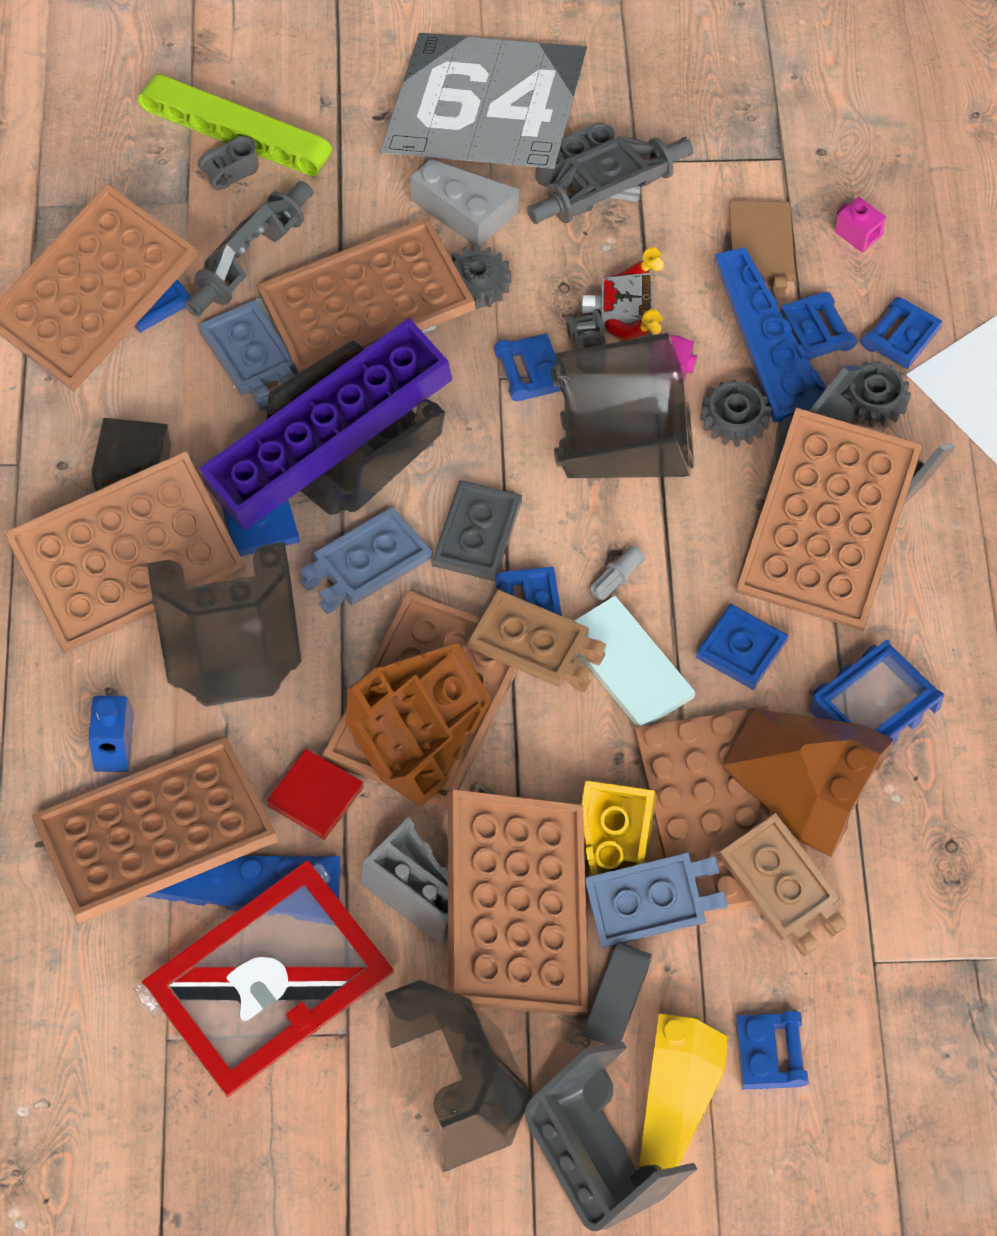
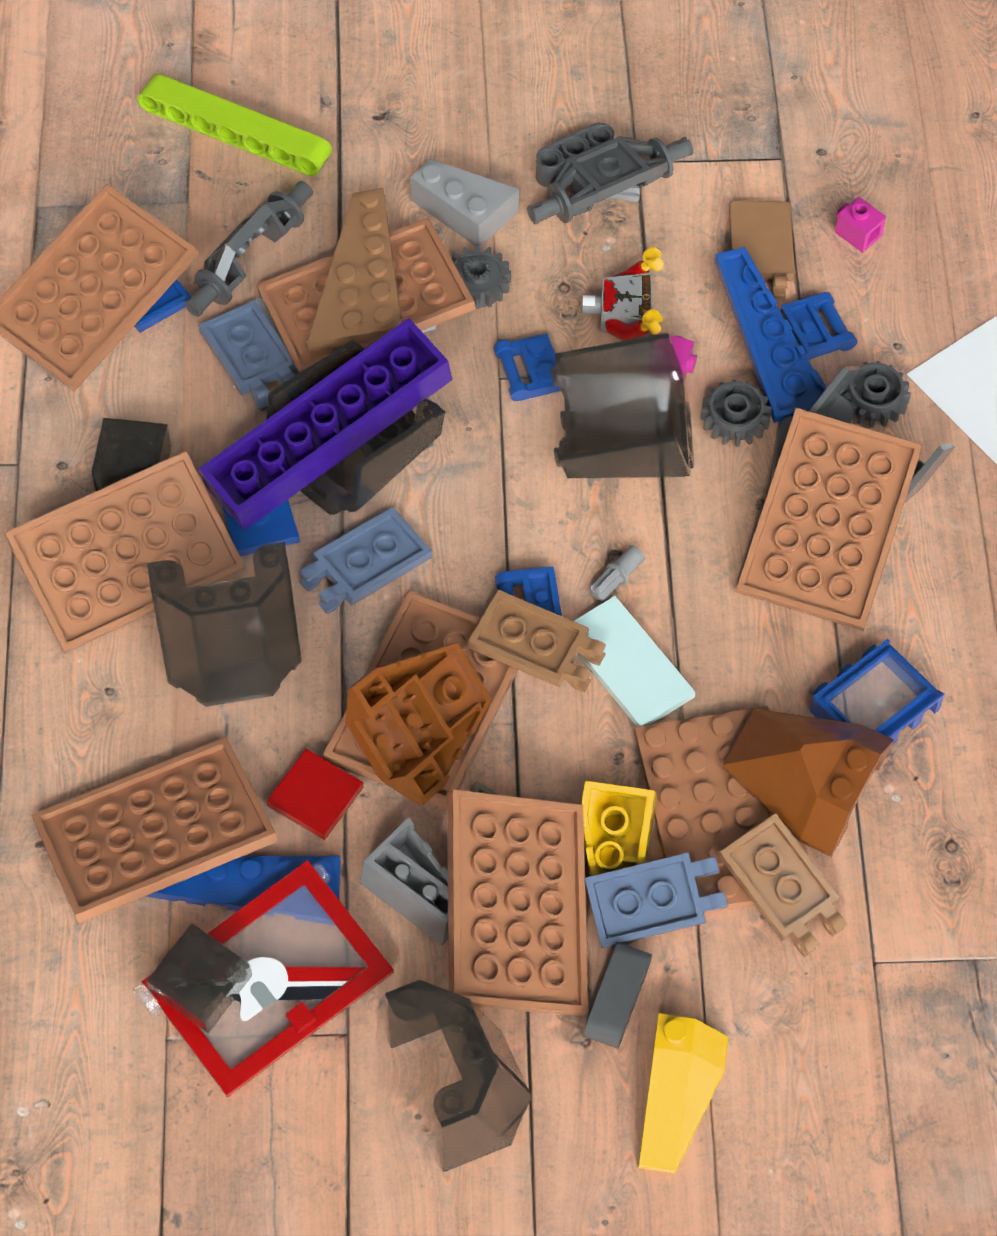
blue torso [89,696,134,772] -> none
dark grey piece [198,136,259,190] -> none
light grey sticker [380,33,587,169] -> none
dark grey tile [432,480,522,581] -> none
dark grey windscreen [525,1042,697,1231] -> none
dark grey piece [566,311,606,372] -> none
blue plate [696,604,789,690] -> none
blue plate [735,1011,809,1090] -> none
blue plate [860,297,942,369] -> none
none -> clear smoke brick [147,923,253,1033]
none -> medium nougat wing [307,188,402,352]

